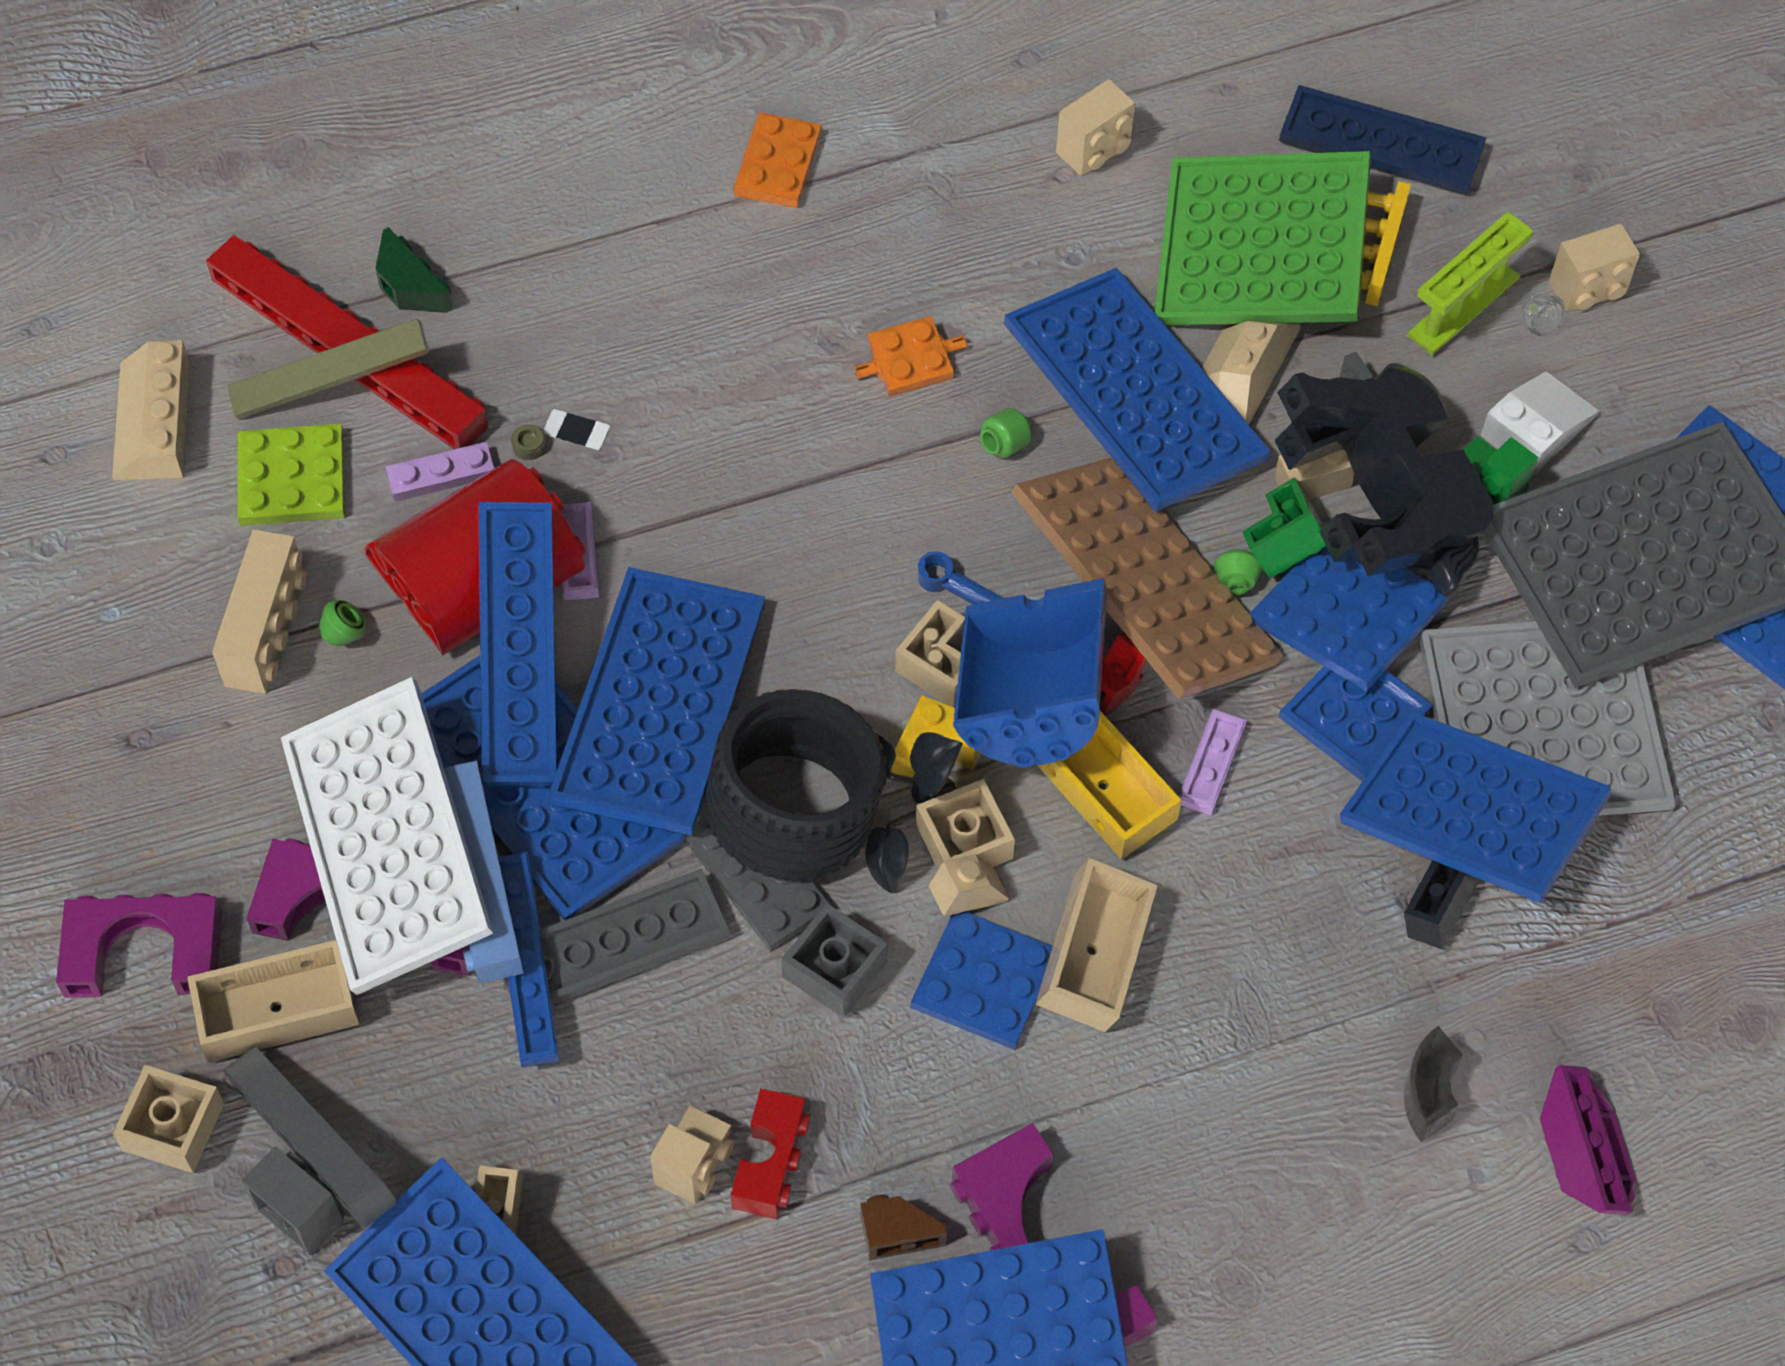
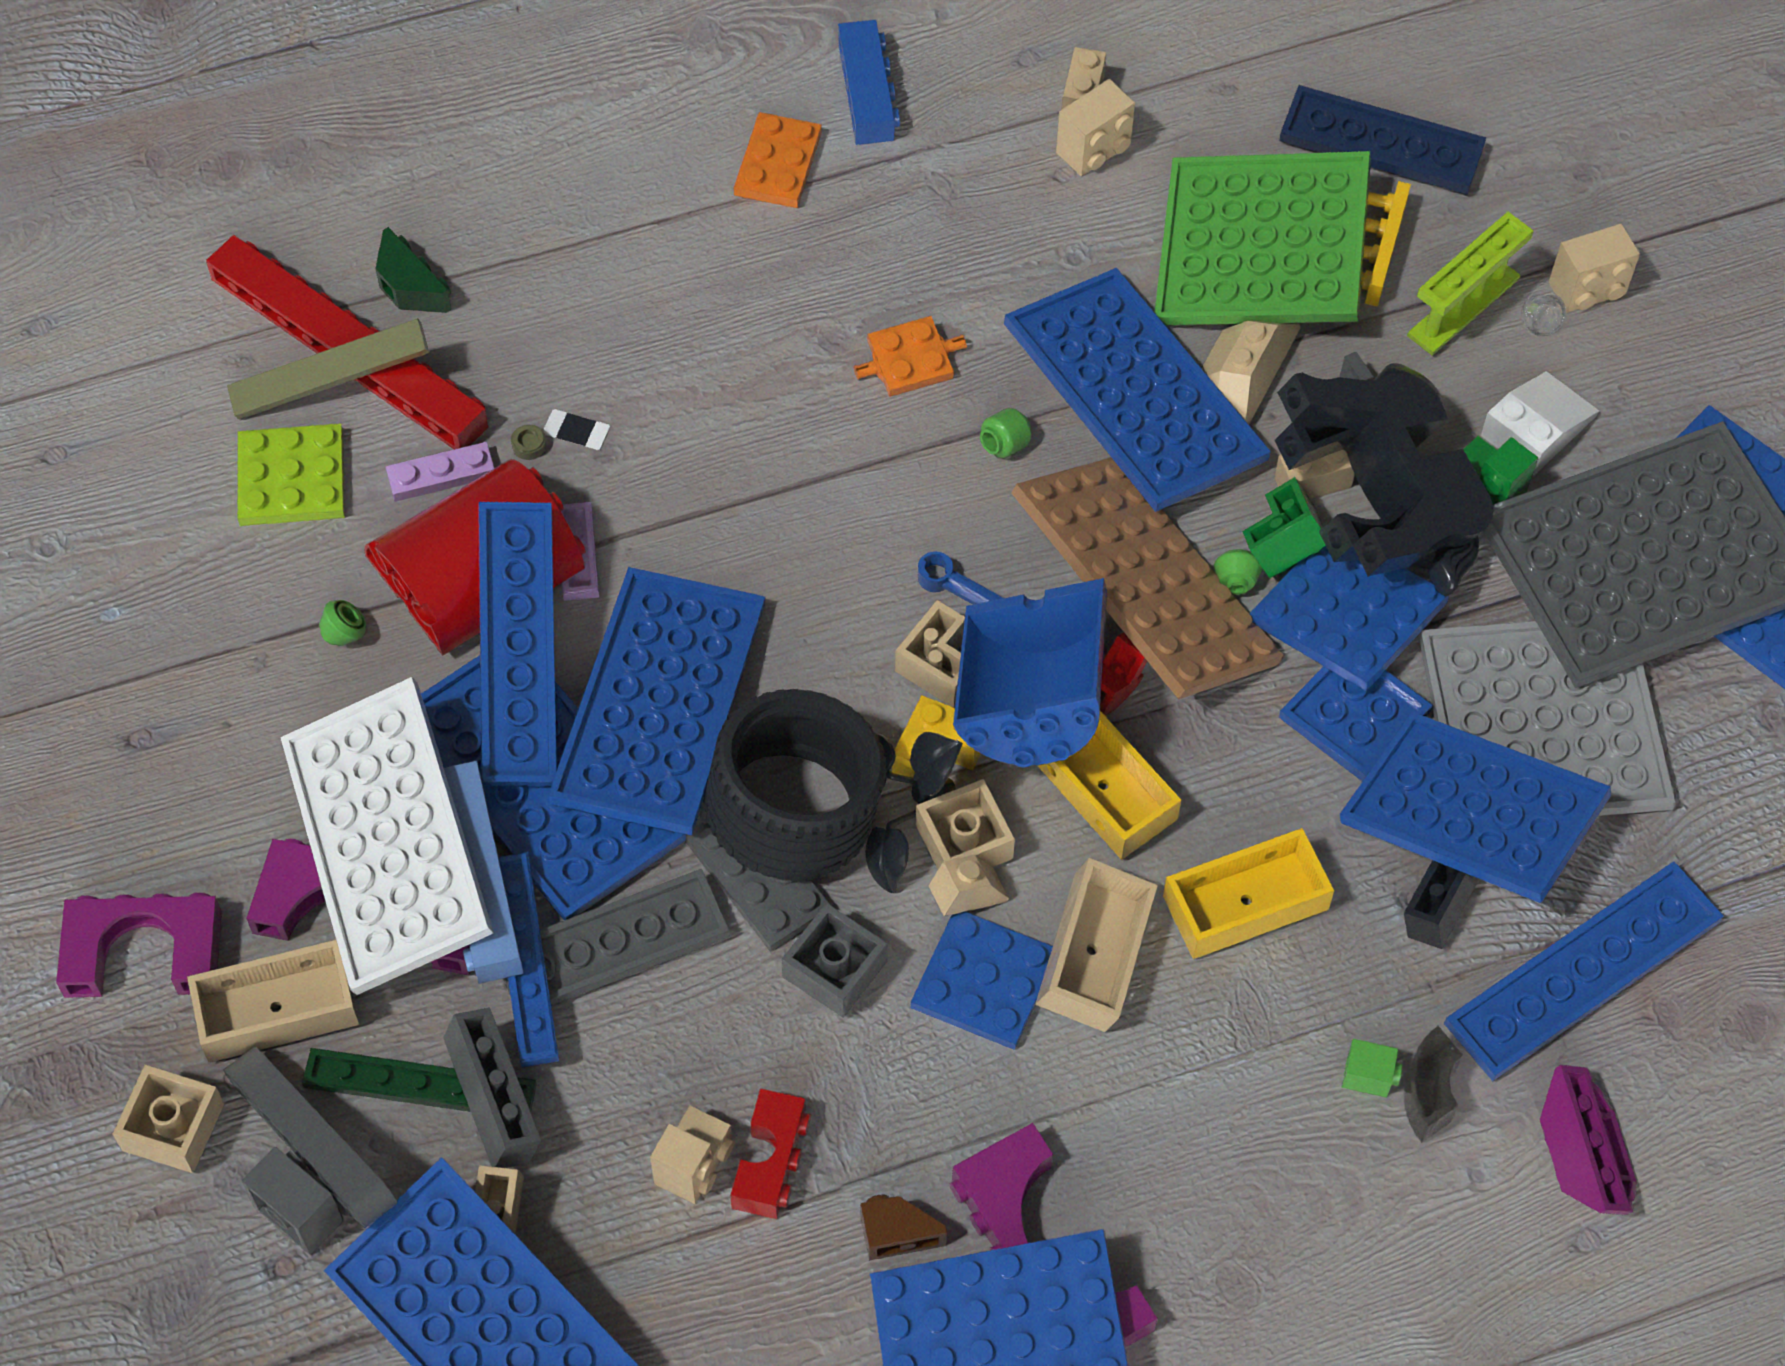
tan slope [112,340,190,481] -> none
tan piece [212,530,308,694] -> none
lavender tile [1179,709,1247,816] -> none
none -> dark green tile [302,1048,537,1112]
none -> dark grey brick [443,1007,541,1168]
none -> blue brick [838,20,900,145]
none -> tan brick [1062,47,1107,109]
none -> yellow piece [1163,828,1334,959]
none -> bright green brick [1341,1039,1403,1098]
none -> blue plate [1444,861,1724,1081]

